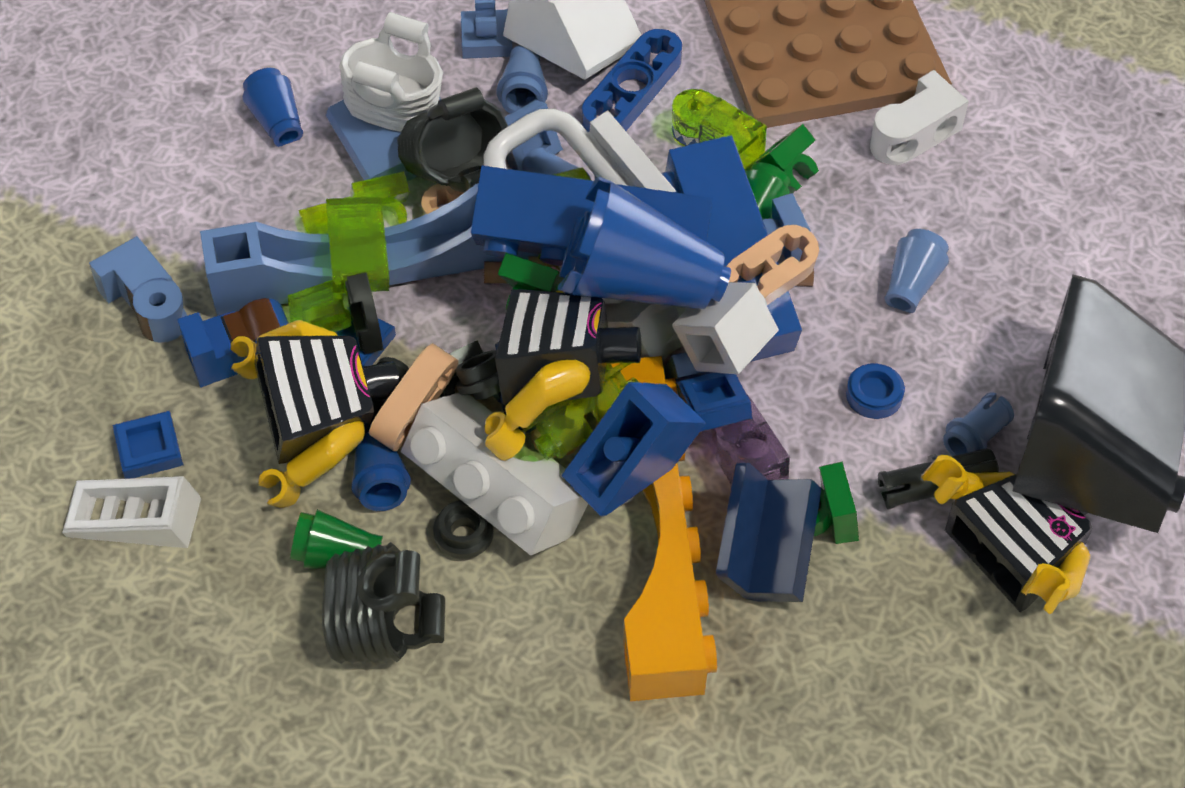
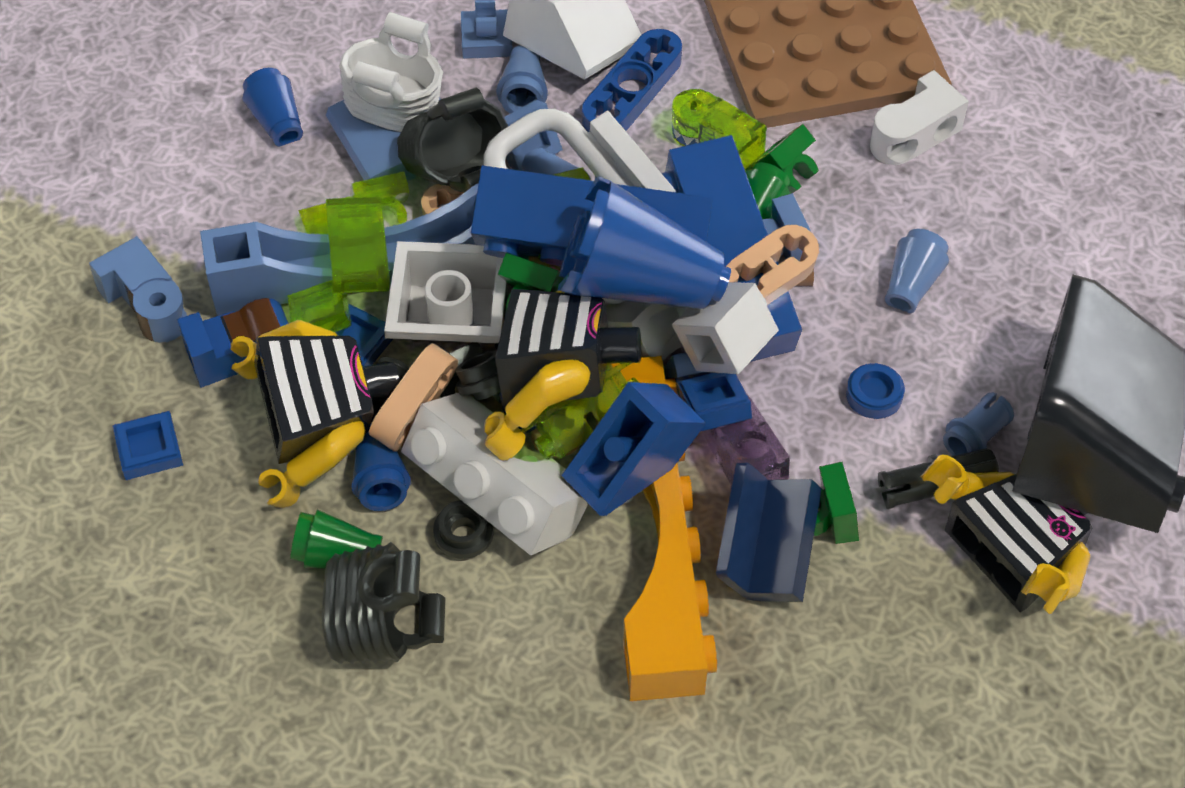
white slope [62,476,201,548] -> none
pearl dark grey tile [345,272,384,354] -> none
none -> white slope [384,241,512,343]

